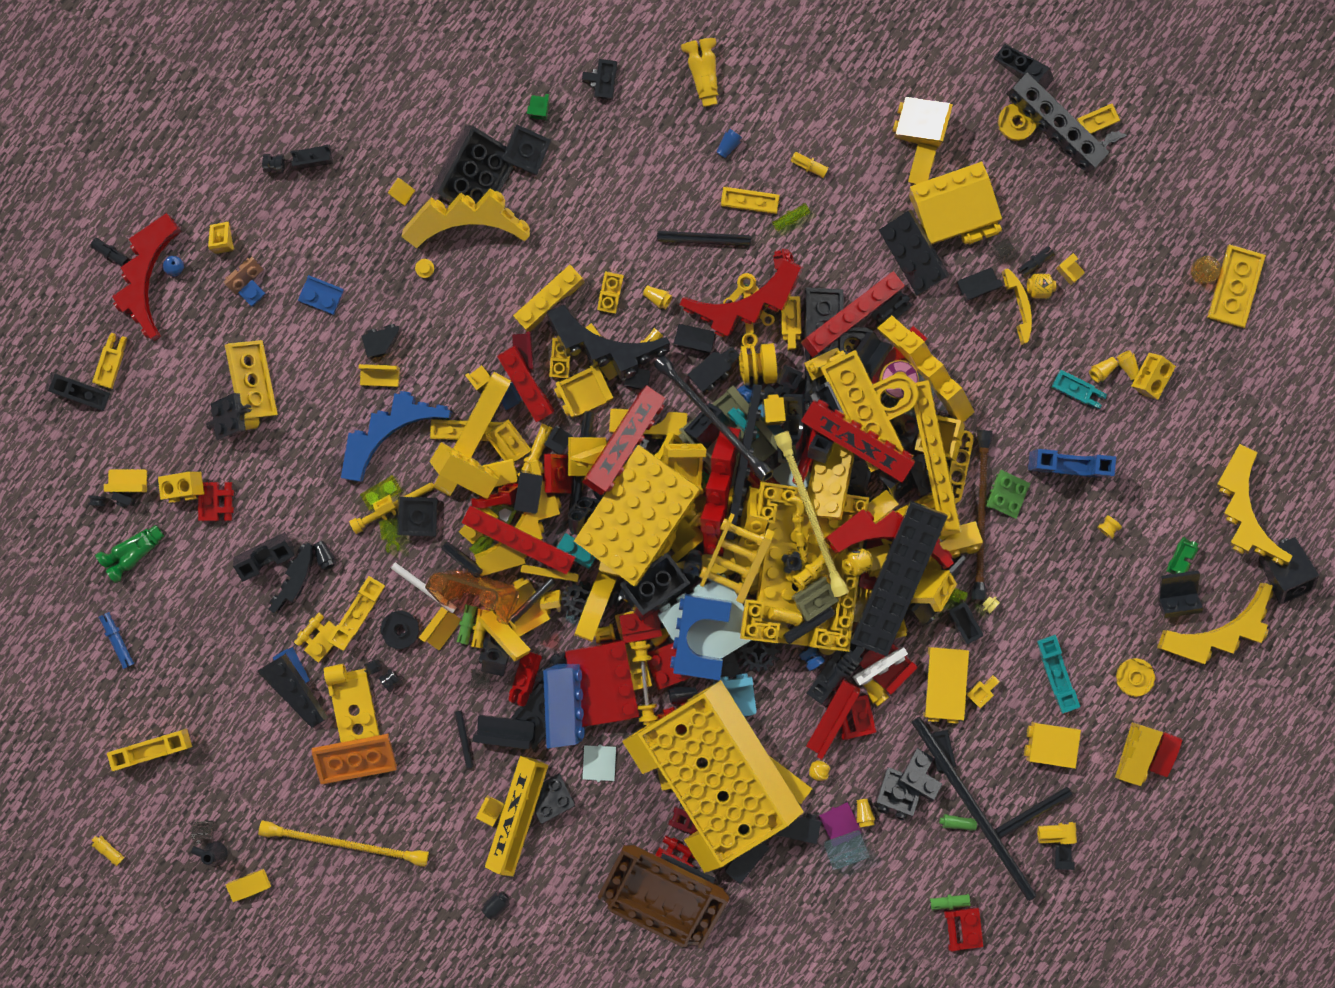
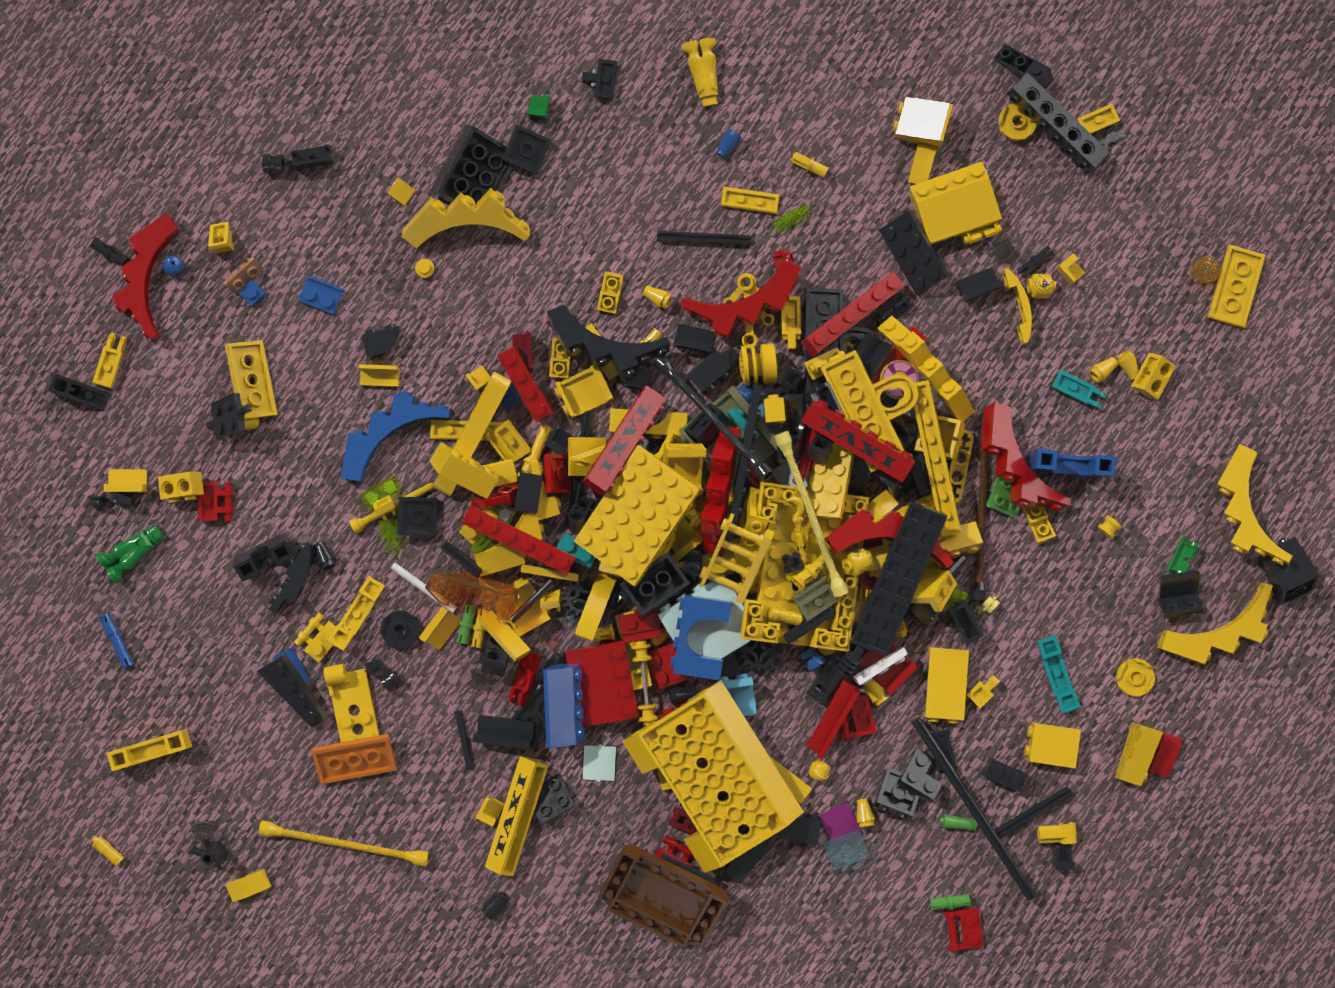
yellow arch [513,265,585,332] -> none
none -> red arch [981,402,1071,511]
none -> black brick [981,757,1028,792]
none -> yellow slope [1023,505,1056,545]

